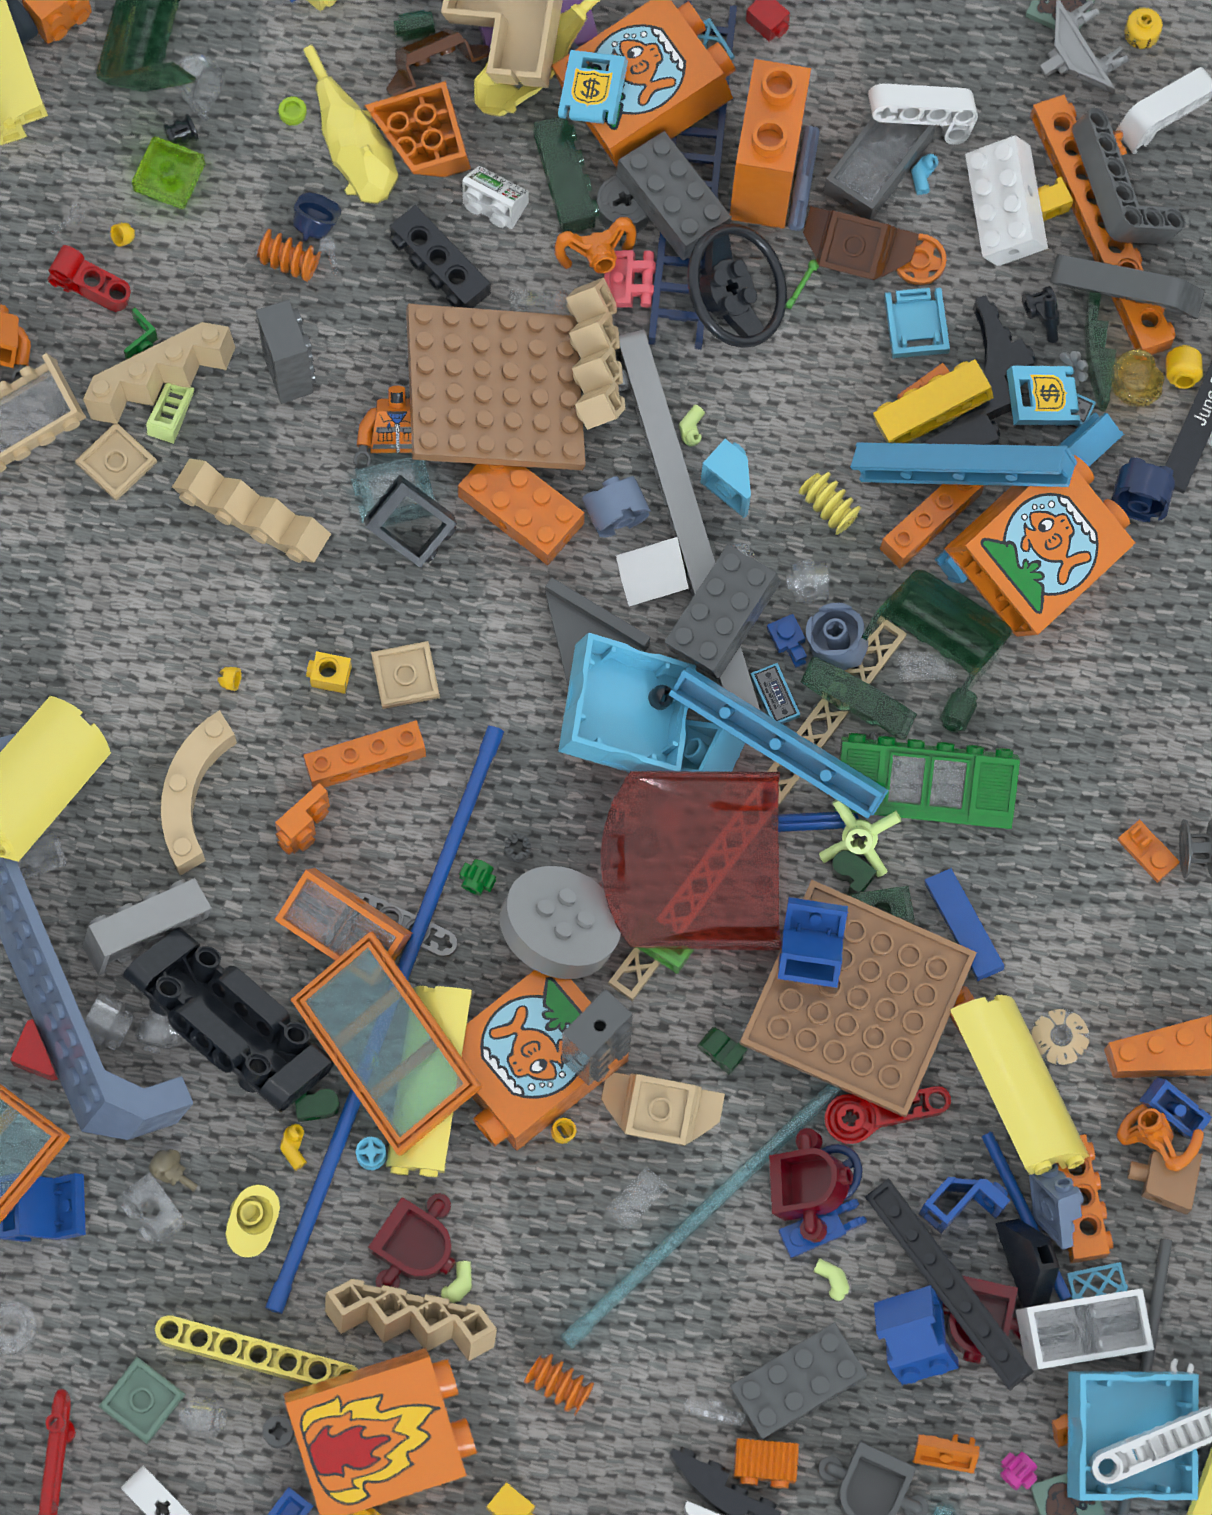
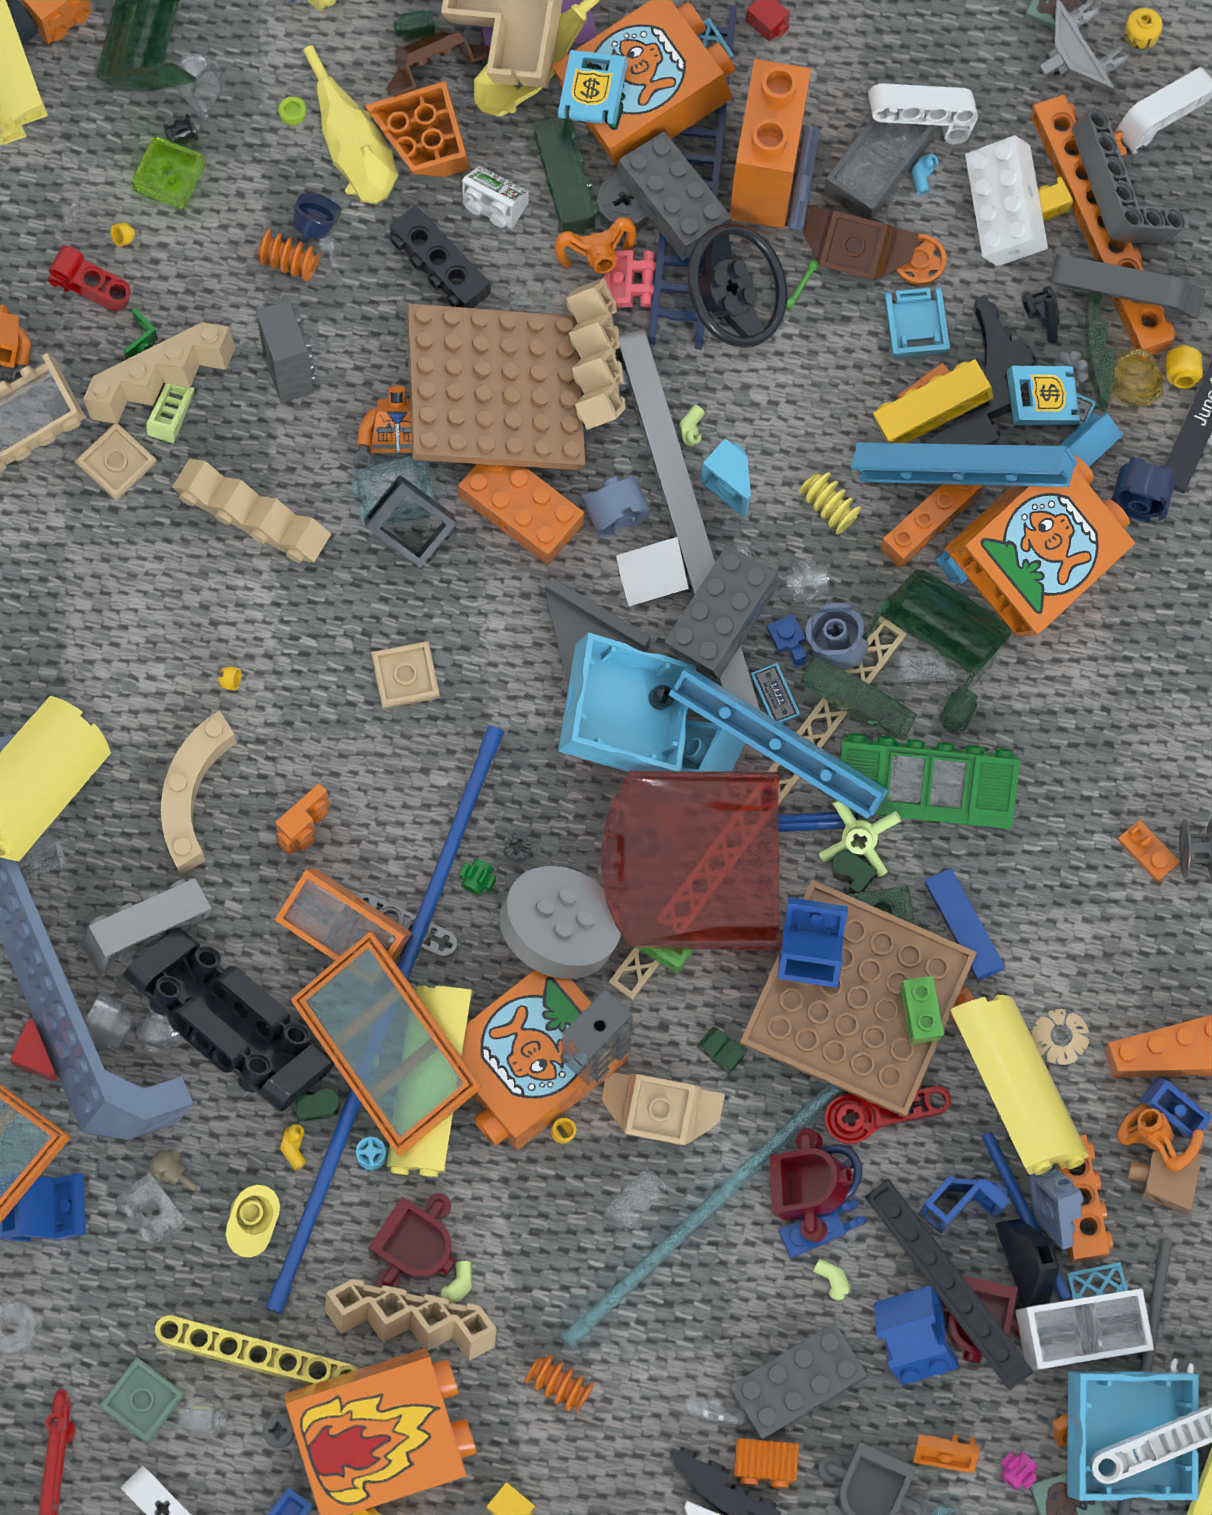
orange brick [303,720,426,788] -> none
yellow brick [306,651,352,694] -> none
none -> bright green brick [899,976,944,1045]

